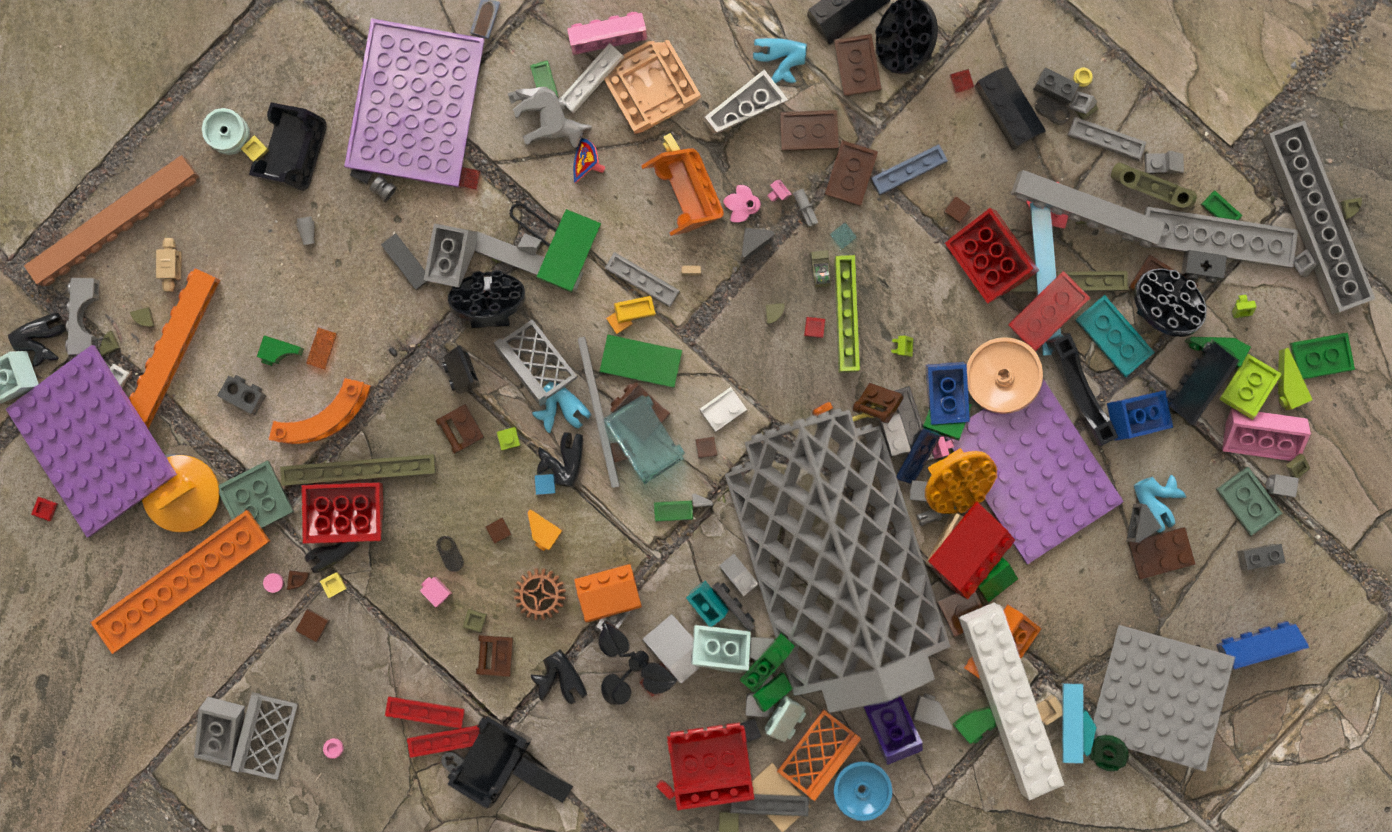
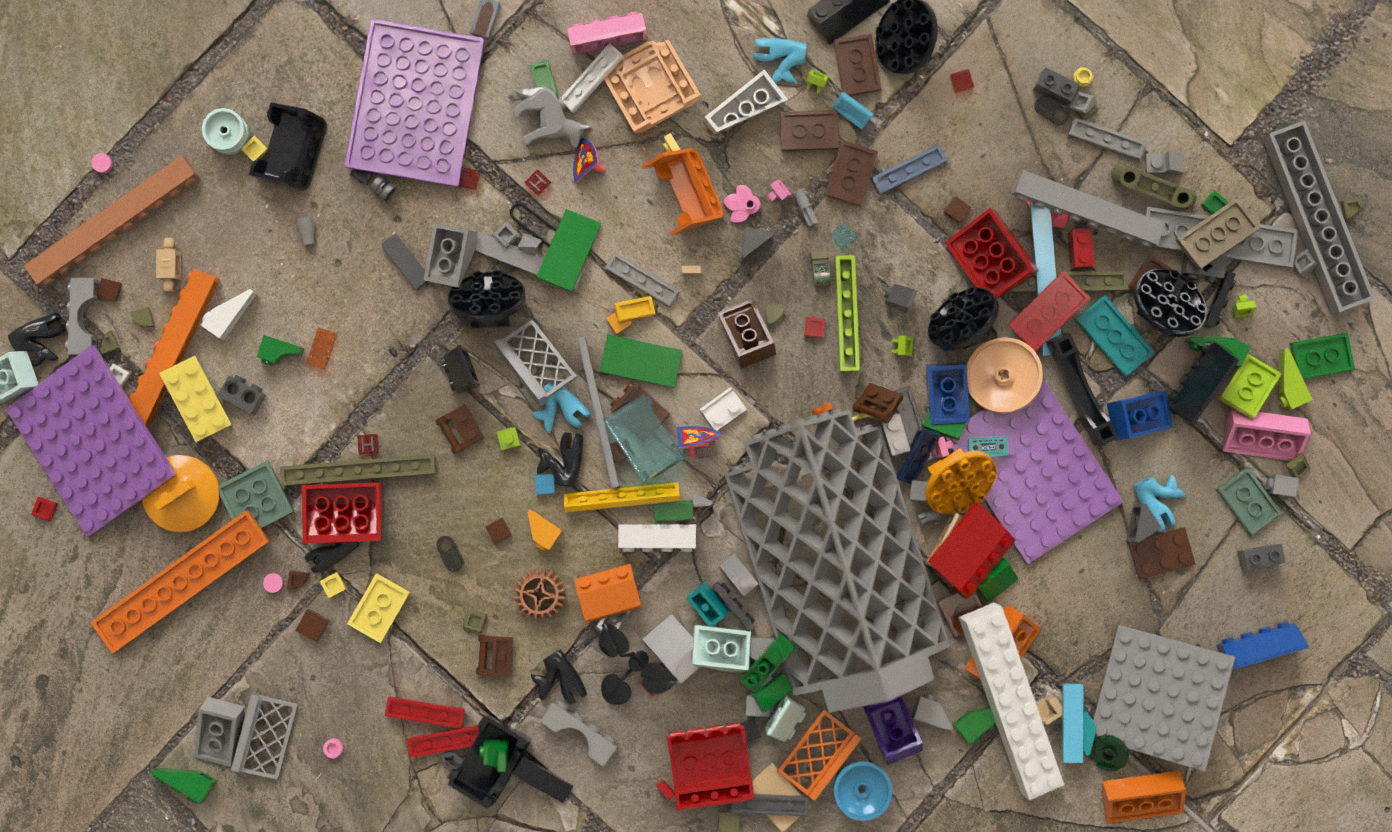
orange fence [269,378,371,444] -> none
bright pink brick [420,577,452,607] -> none
black slope [975,66,1046,150] -> none
none -> bright pink tile [92,153,113,173]
none -> reddish brown tile [97,278,122,302]
none -> green slope [150,768,217,804]
none -> light yellow brick [159,355,232,442]
none -> white slope [201,289,257,340]
none -> light yellow plate [347,573,411,643]
none -> clear red tile [357,434,379,455]
none -> green arch [480,739,508,772]
none -> light grey slope [493,221,519,248]
none -> clear red tile [524,169,551,197]
none -> light grey arch [540,701,618,767]
none -> yellow plate [564,482,680,513]
none -> white wedge [618,525,696,552]
none -> shield [677,426,722,458]
none -> reddish brown slope [718,299,776,369]
none -> lime tile [806,69,829,93]
none -> medium azure tile [832,92,873,130]
none -> dark grey slope [884,284,918,313]
none -> black bracket [928,286,999,351]
none -> teal tile [968,437,1008,457]
none -> red brick [1068,228,1095,270]
none -> orange slope [1102,771,1186,824]
none -> dark tan plate [1175,198,1261,271]
none -> black plate [1203,271,1236,329]

